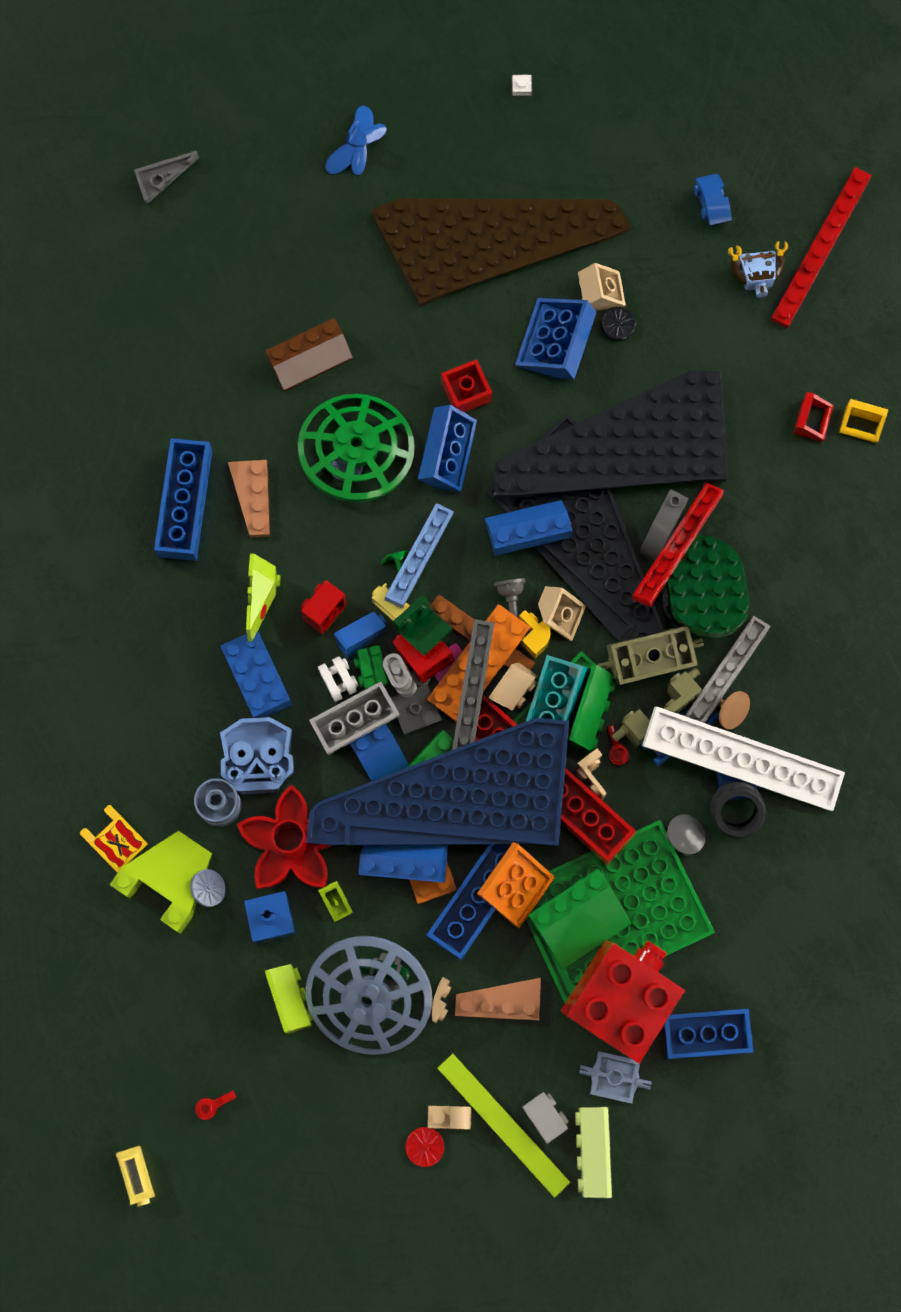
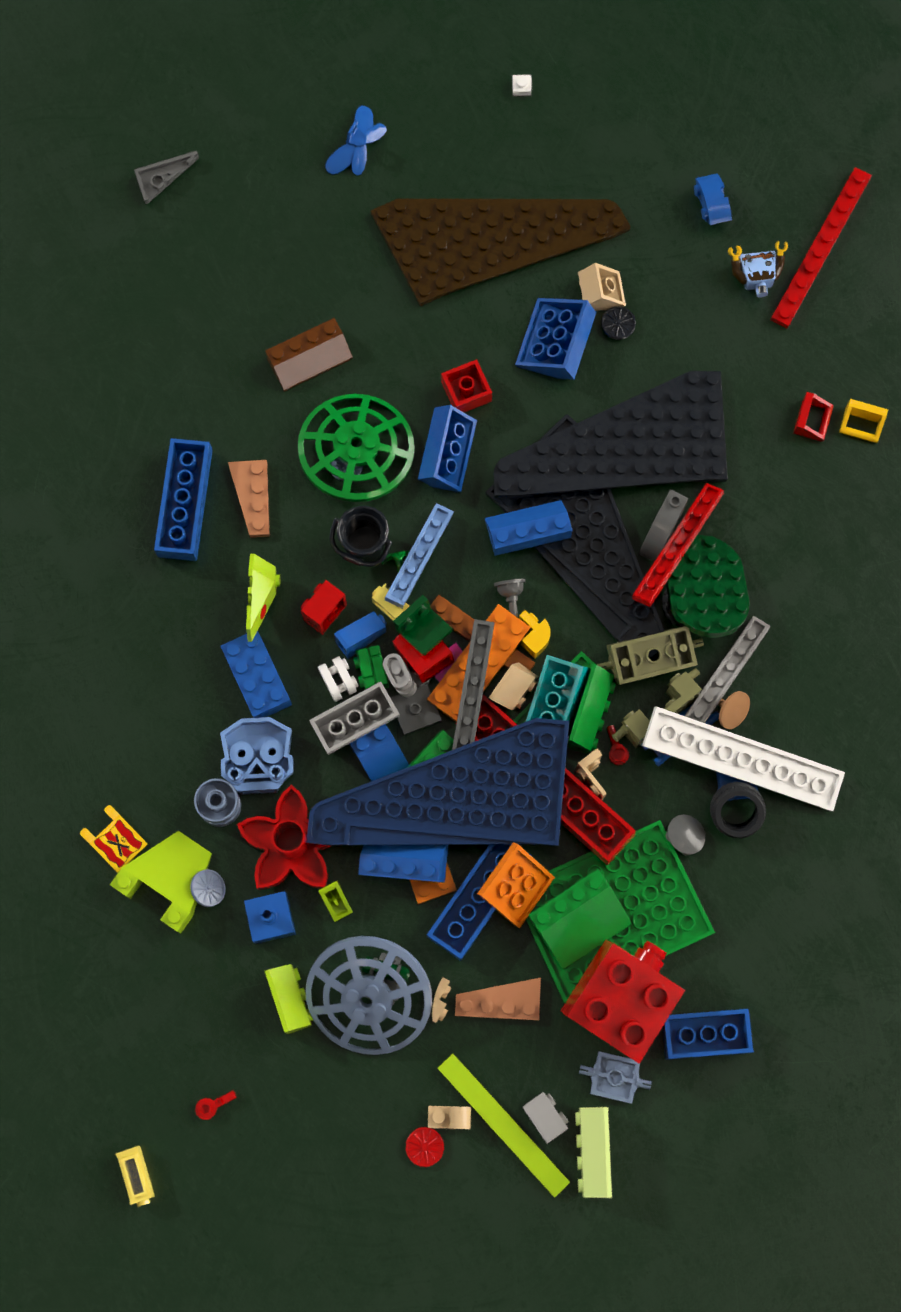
tan slope [538,586,586,641] -> none
none -> black piece [329,505,392,567]

